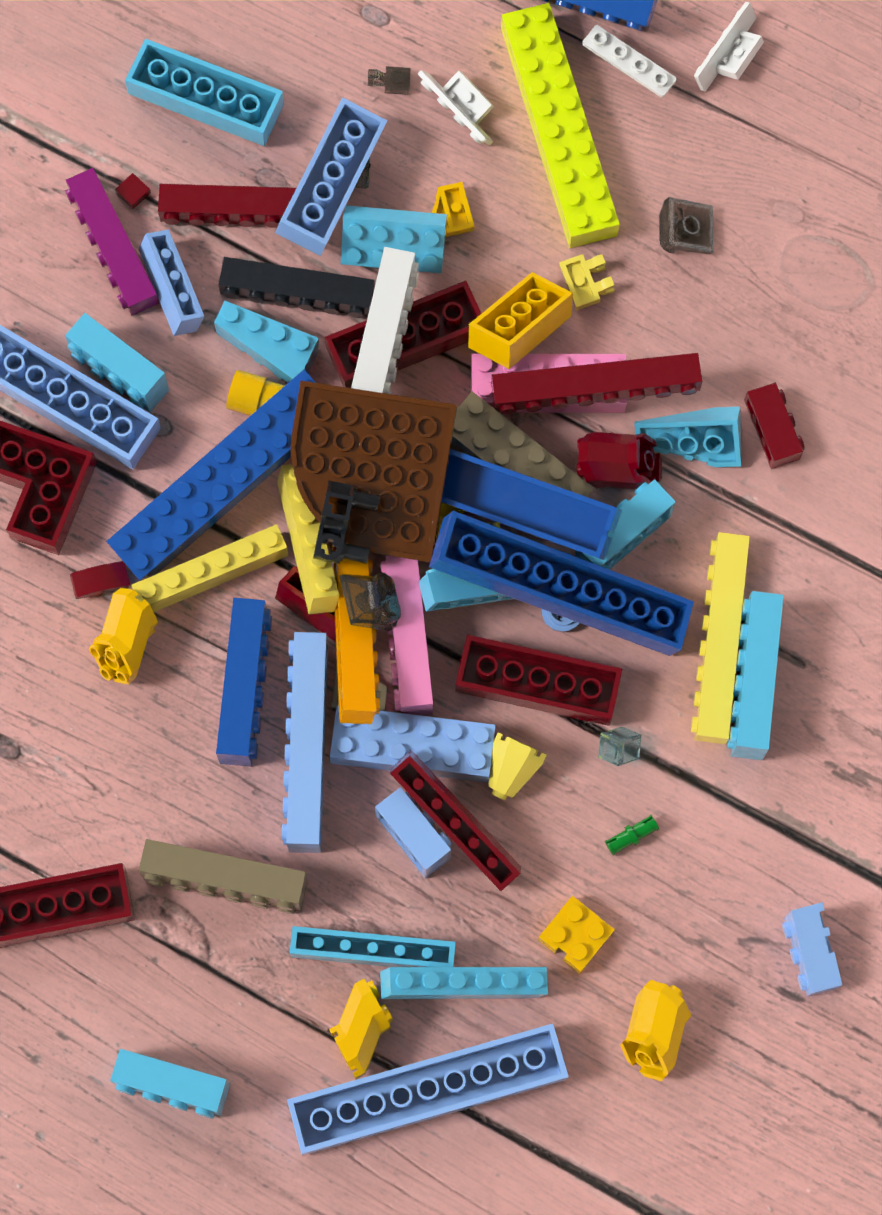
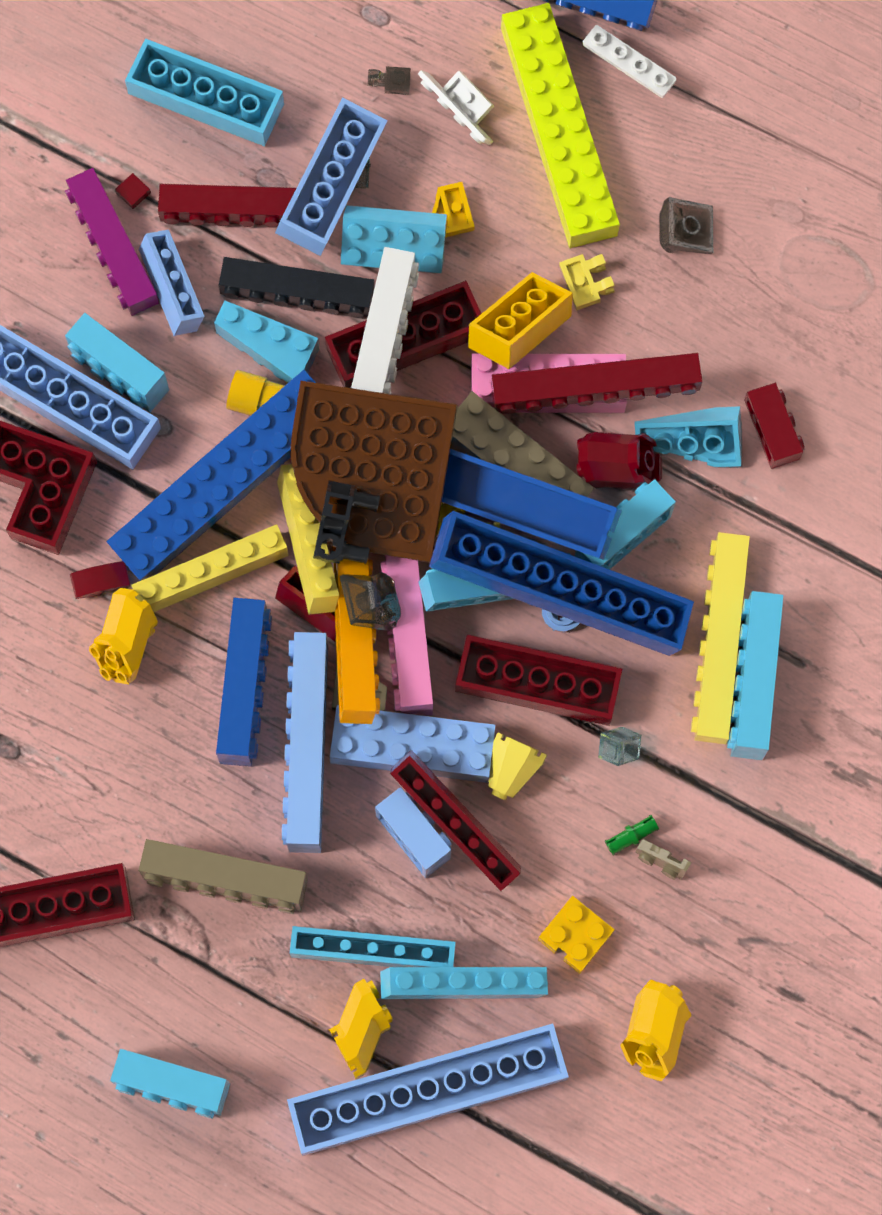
white bracket [694,2,764,91] -> none
light blue wedge [782,902,842,997] -> none
none -> dark tan wing [635,839,692,880]

